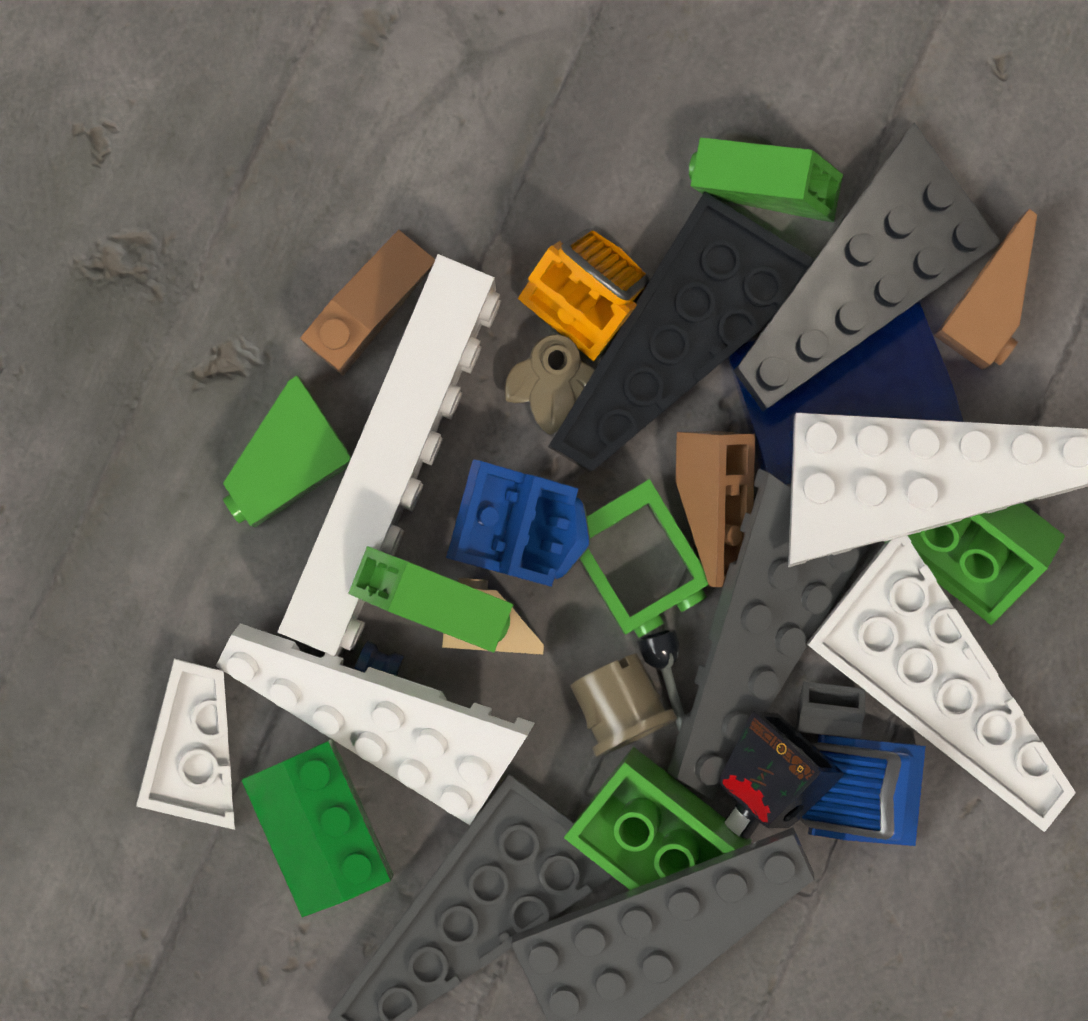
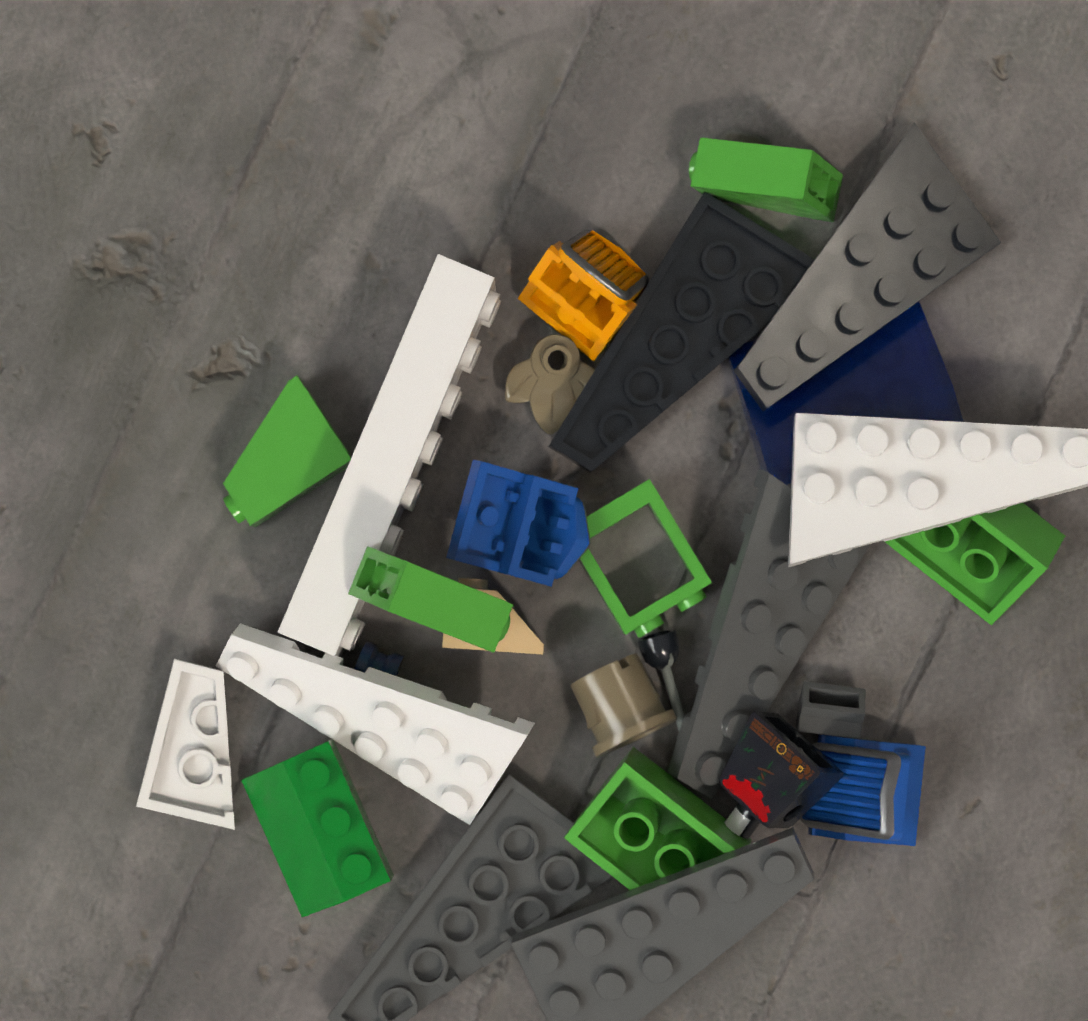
medium nougat slope [300,229,435,376] -> none
medium nougat slope [676,431,755,587] -> none
white wing [806,535,1076,832] -> none
medium nougat slope [934,209,1037,370] -> none

